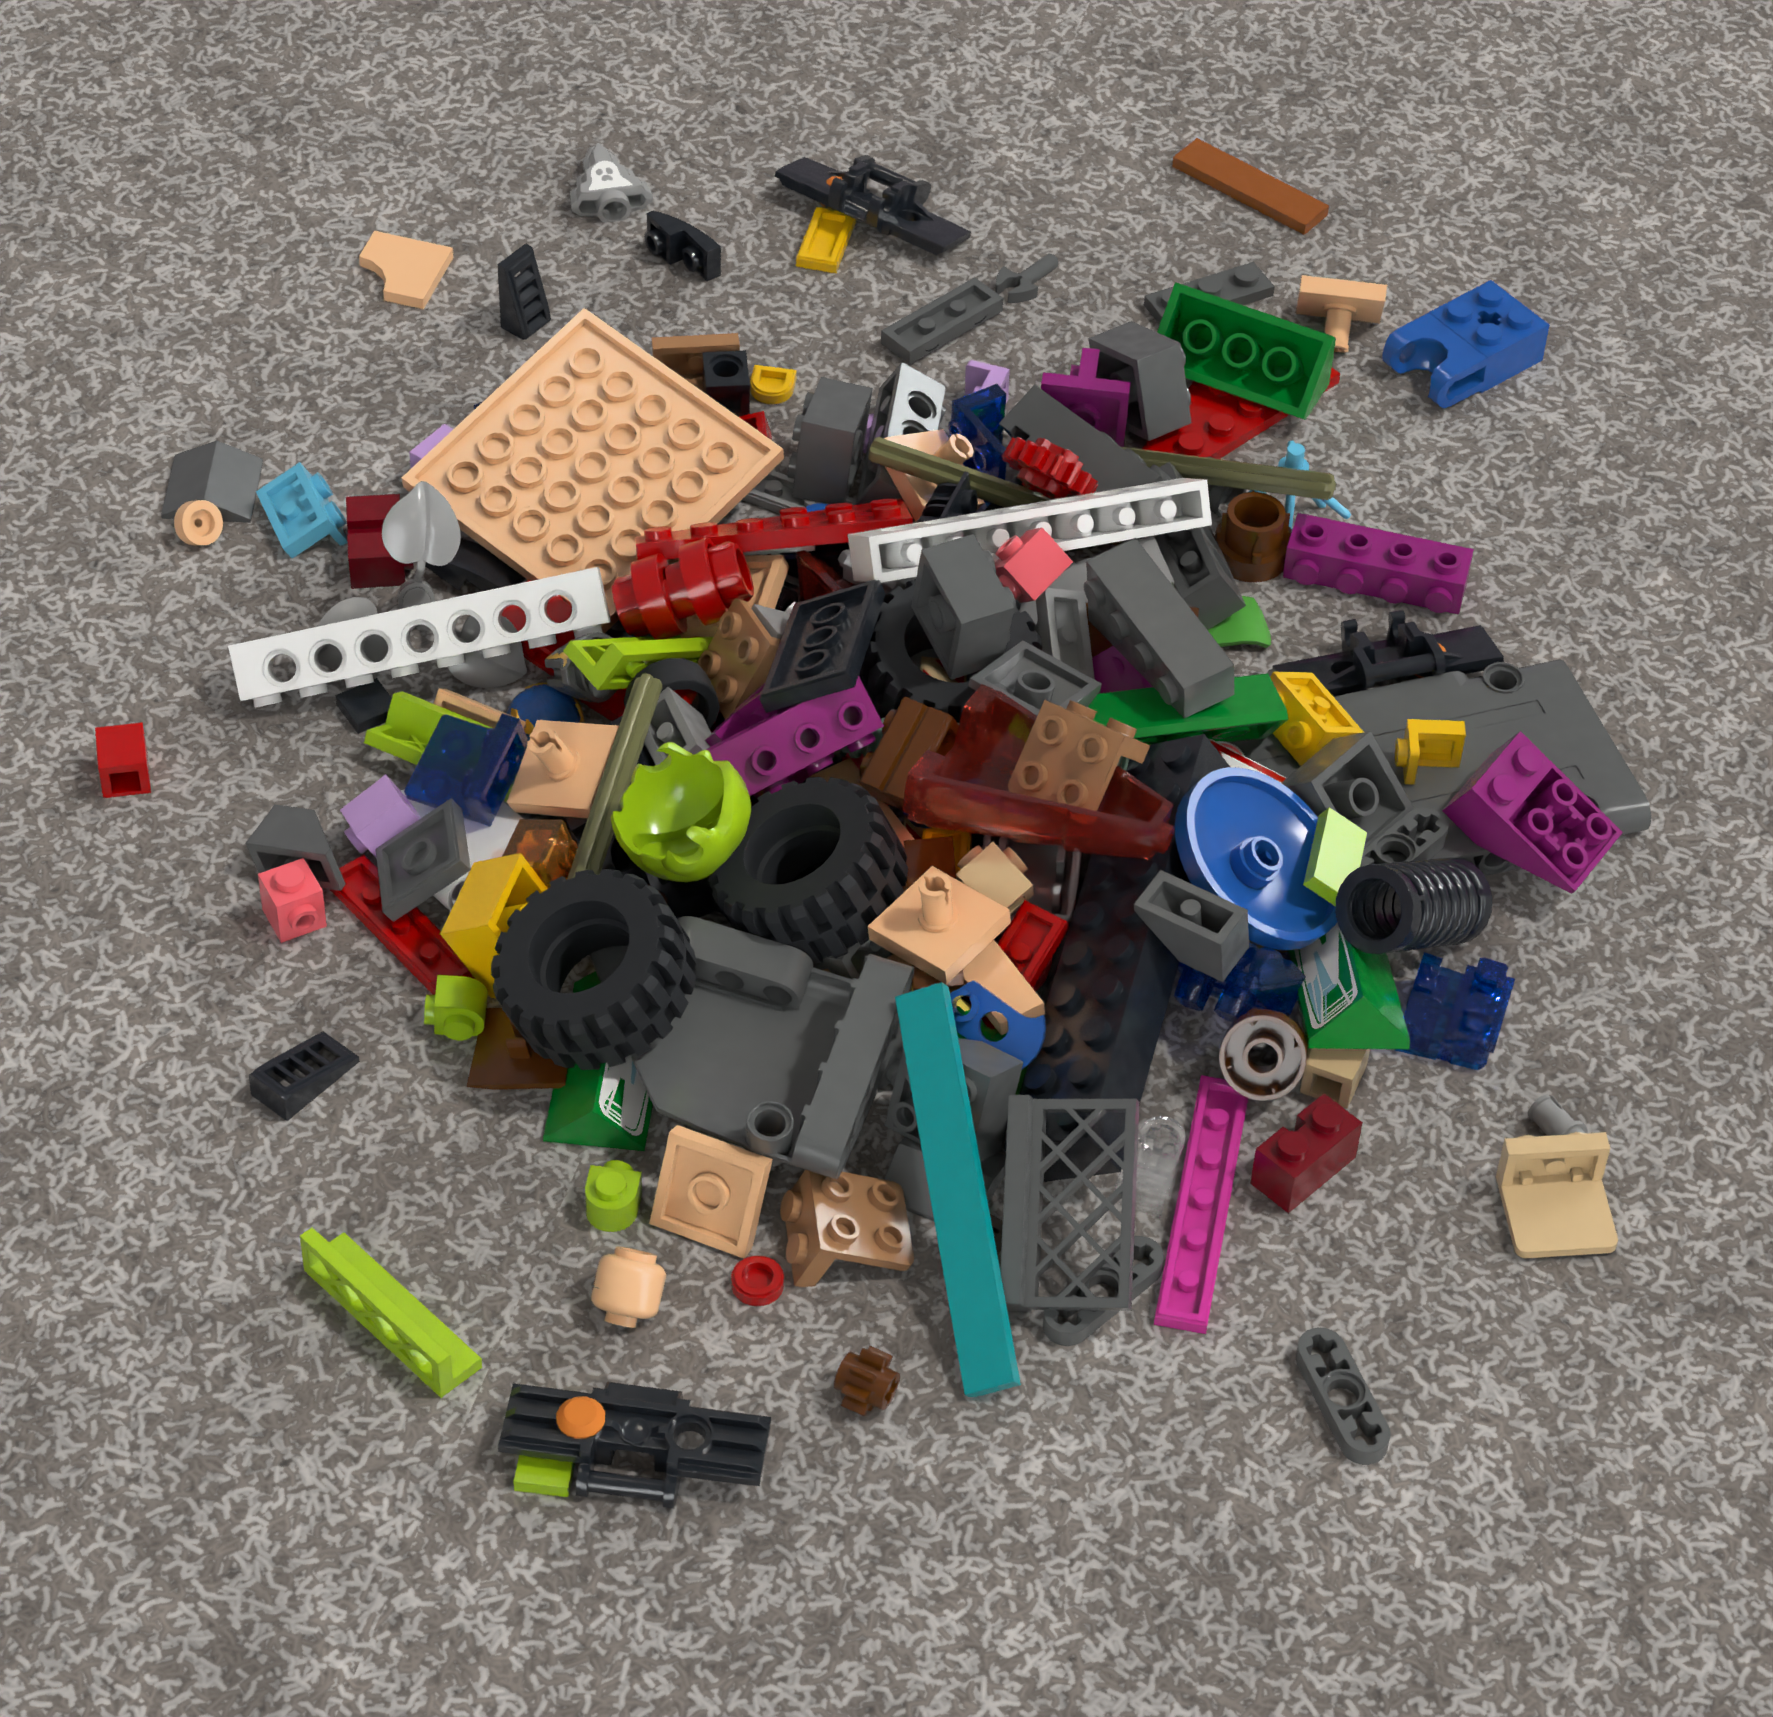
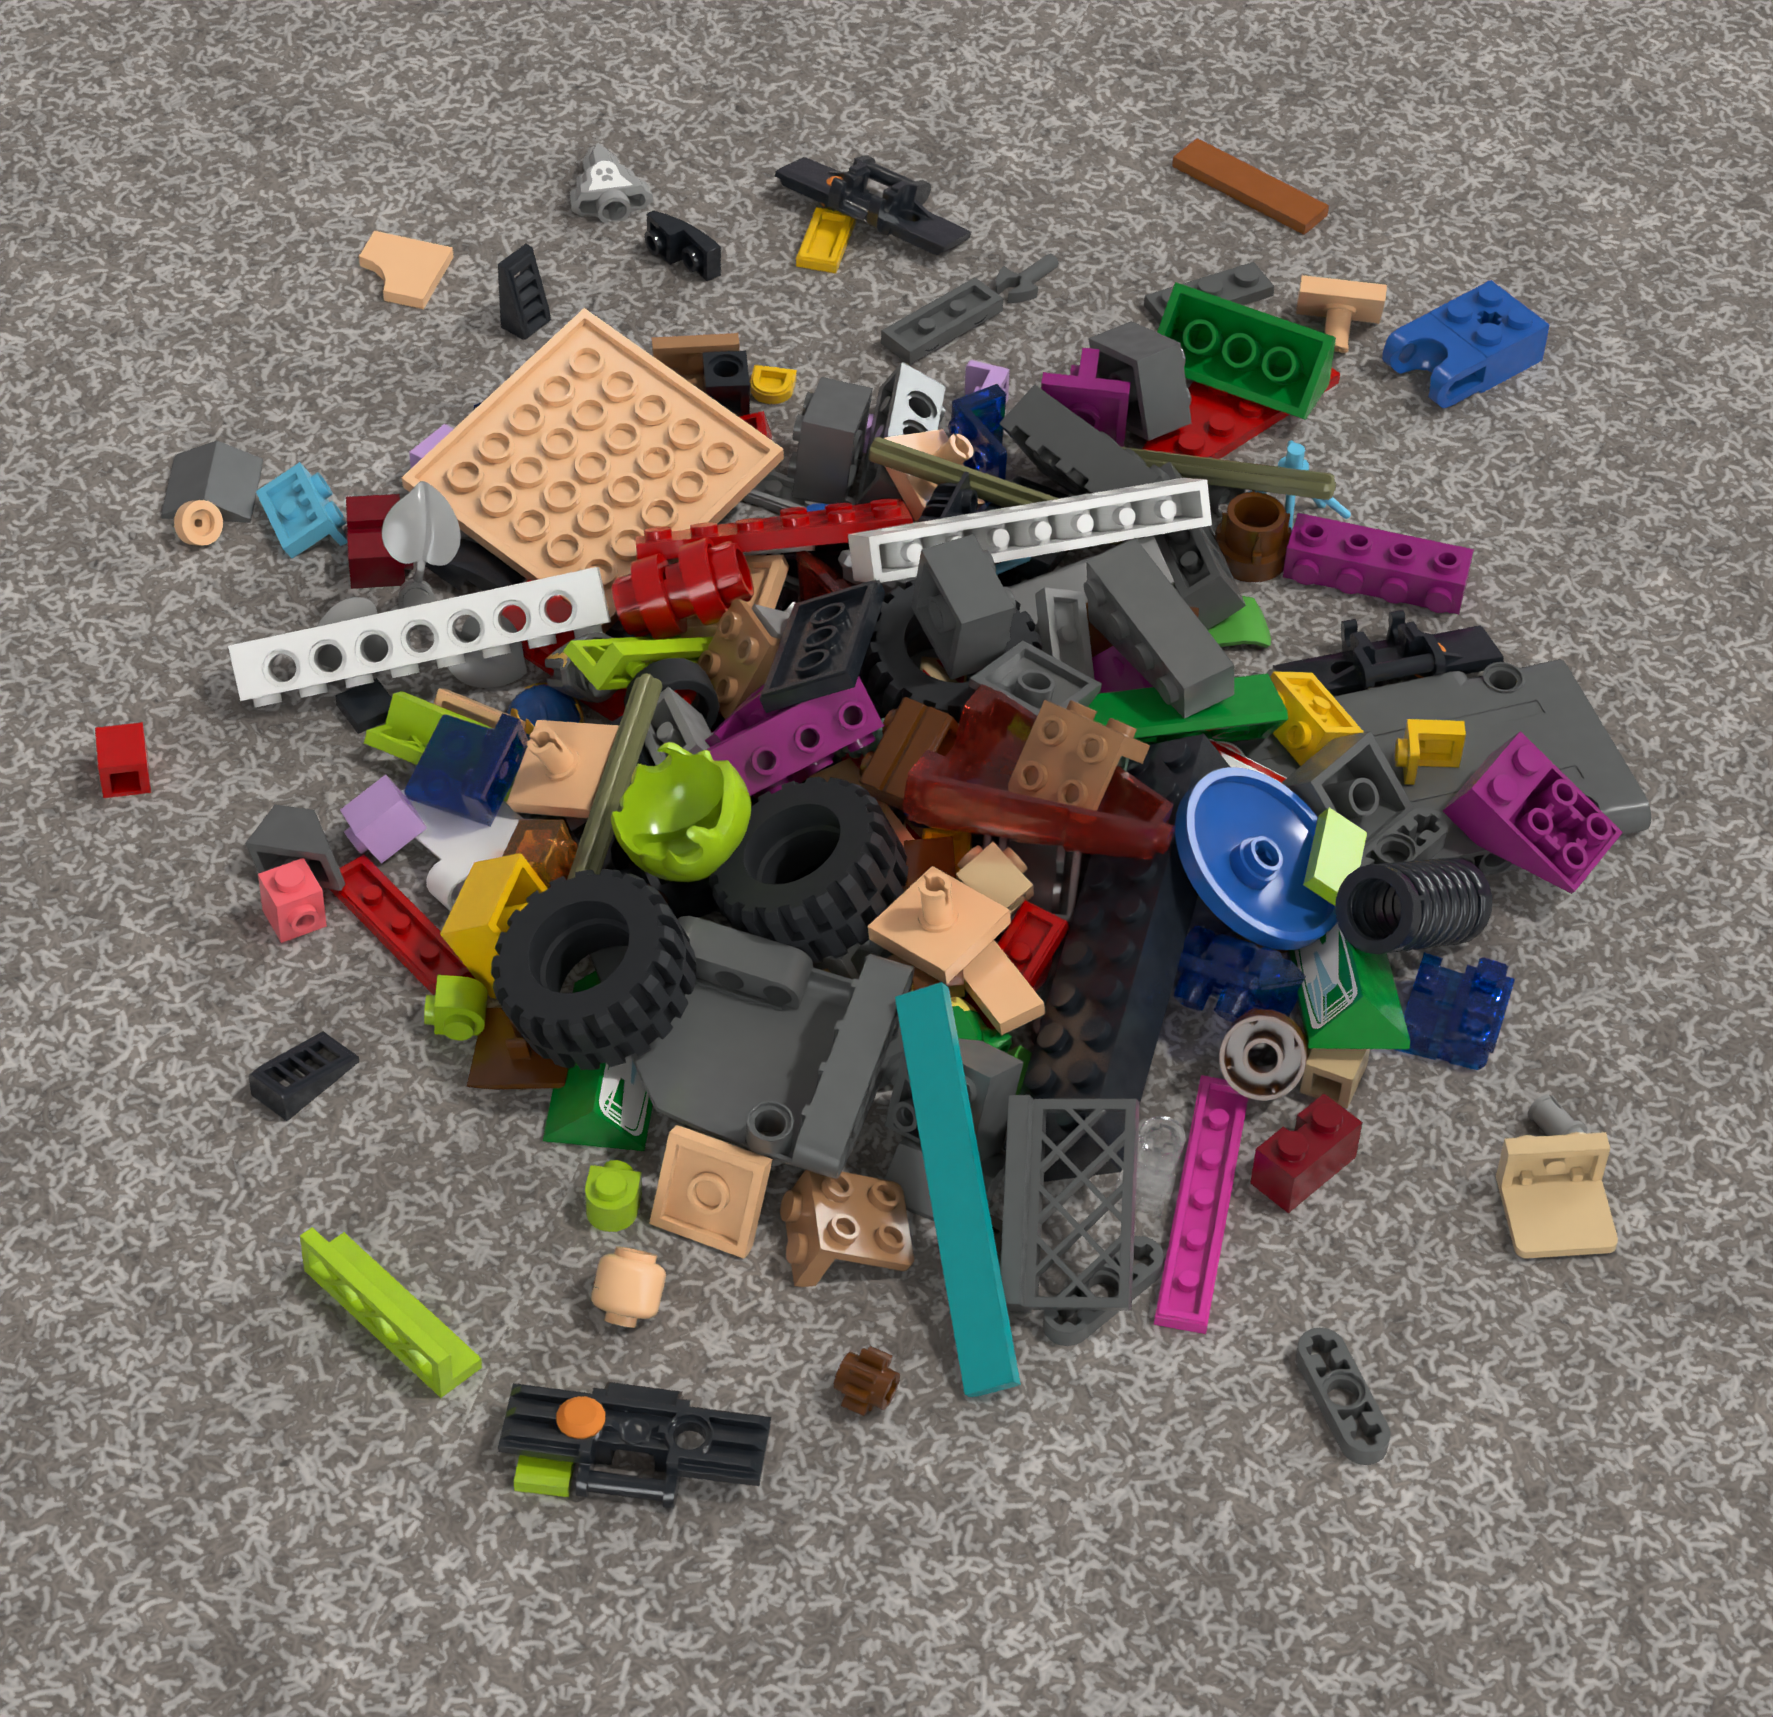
dark grey plate [375,799,471,922] -> none
red tile [731,1255,784,1306] -> none
blue piece [950,980,1046,1070] -> none
coral brick [995,527,1073,603] -> none
red gear [1002,437,1098,500] -> none
dark grey slope [1134,870,1249,982] -> none

